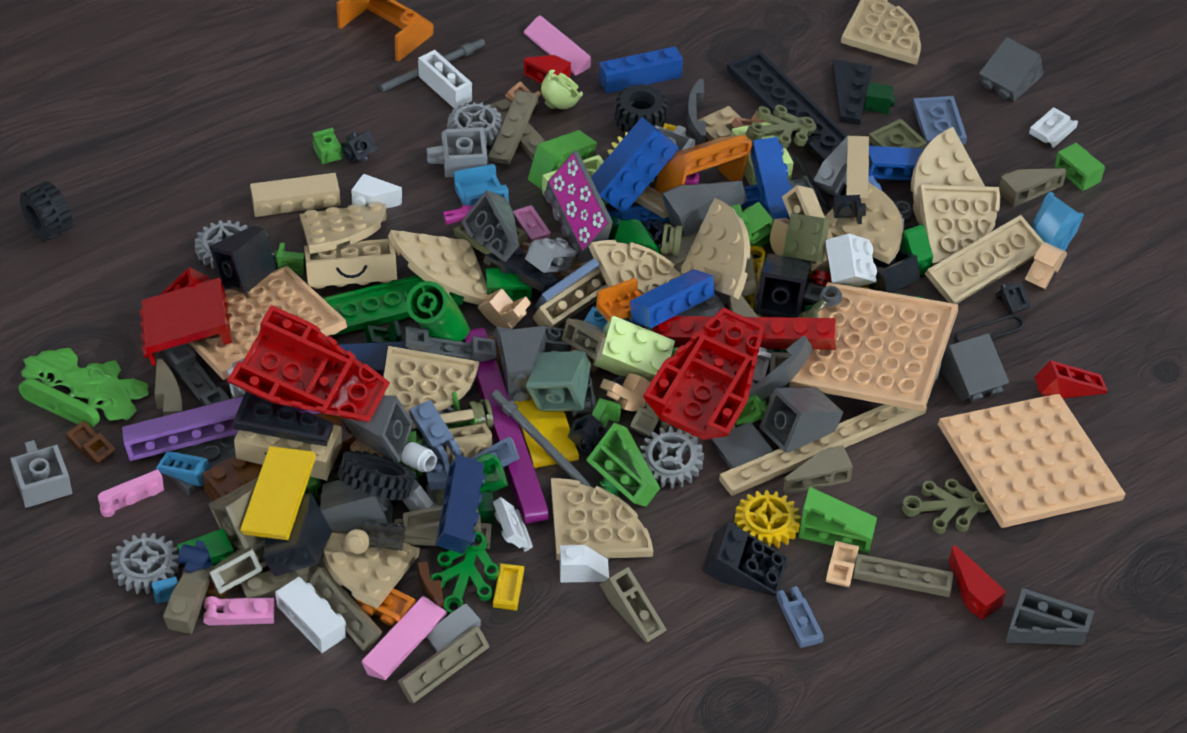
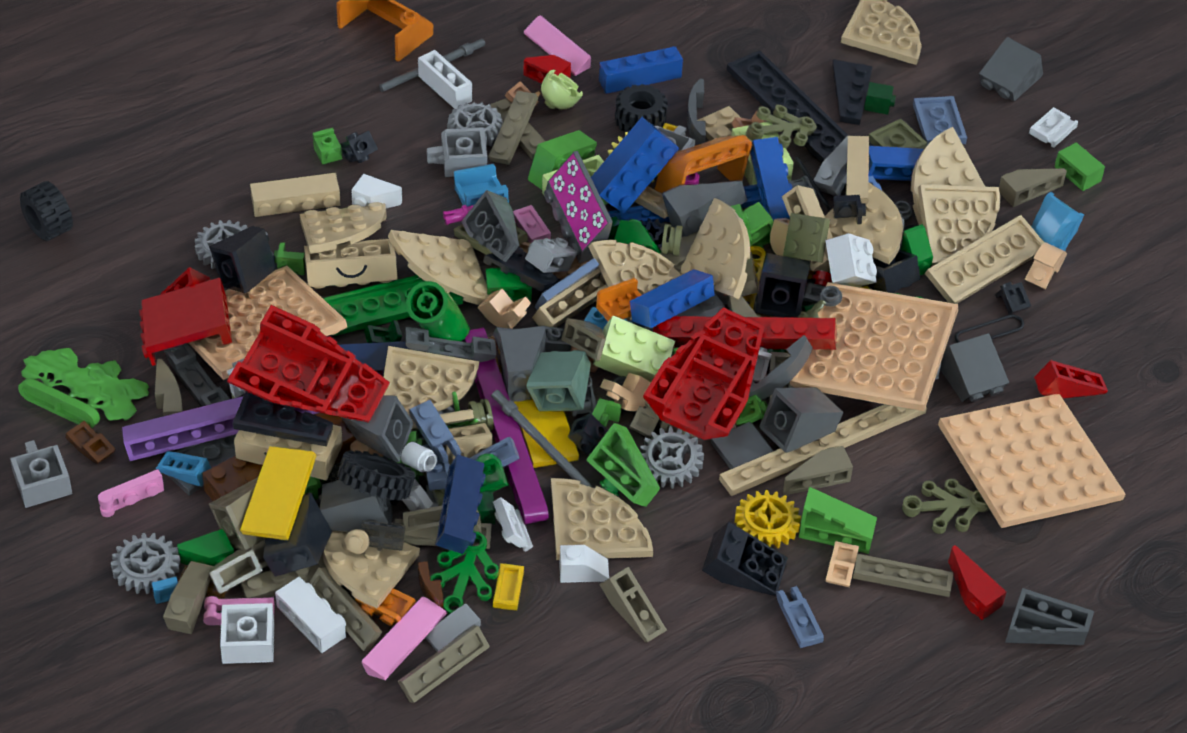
dark blue piece [178,540,212,573] -> none
none -> white brick [220,603,274,664]

